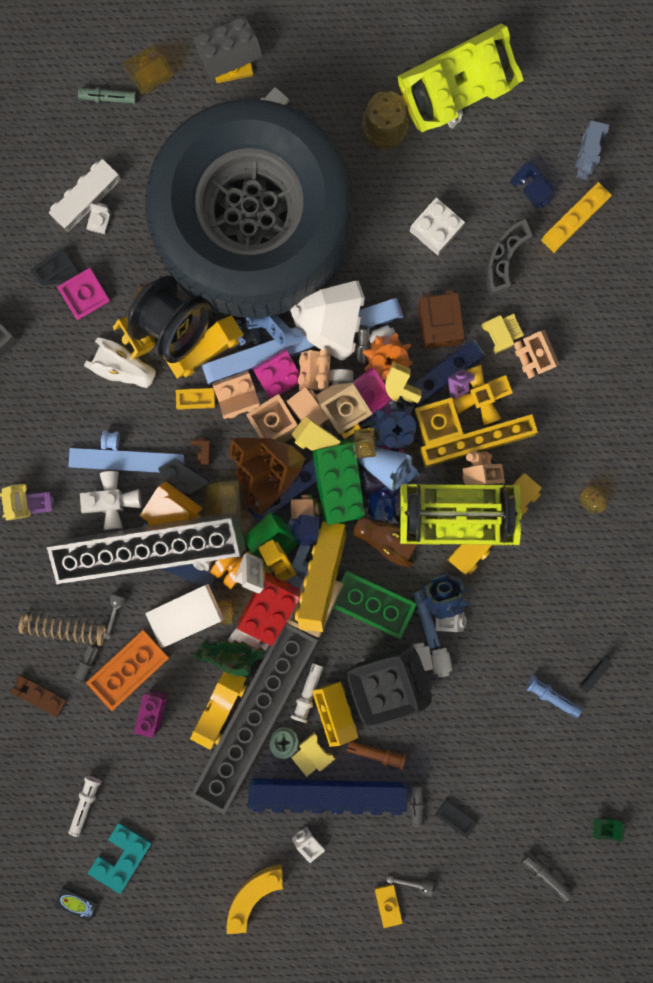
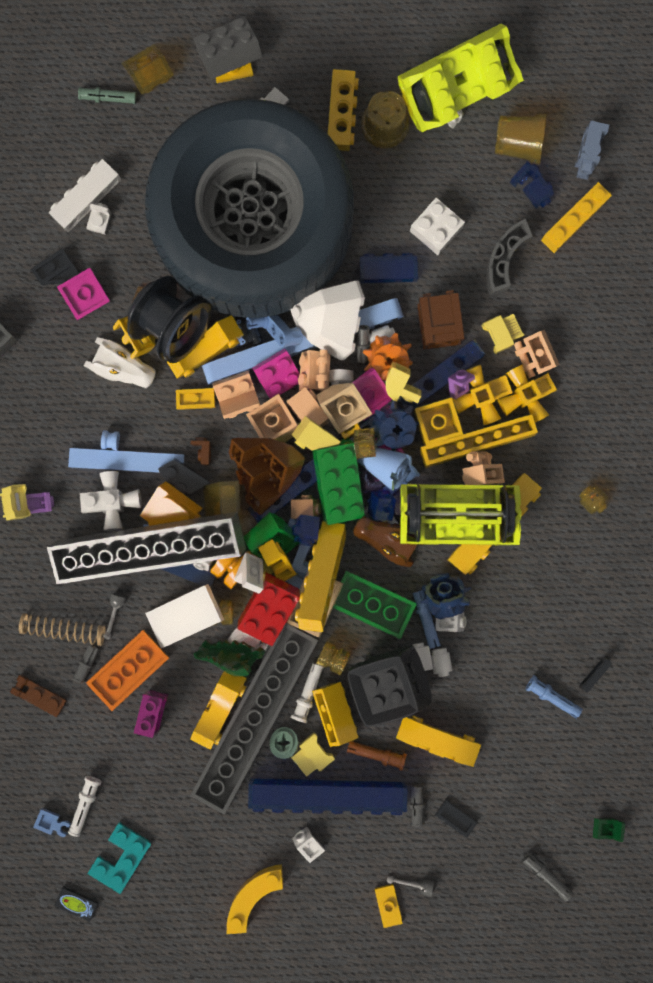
none -> medium blue plate [33,808,71,837]
none -> clear yellow wheel [316,641,351,675]
none -> yellow brick [328,69,359,151]
none -> clear blue brick [360,253,418,283]
none -> yellow brick [396,715,481,767]
none -> clear yellow piece [495,114,547,165]
none -> yellow brick [498,365,557,423]

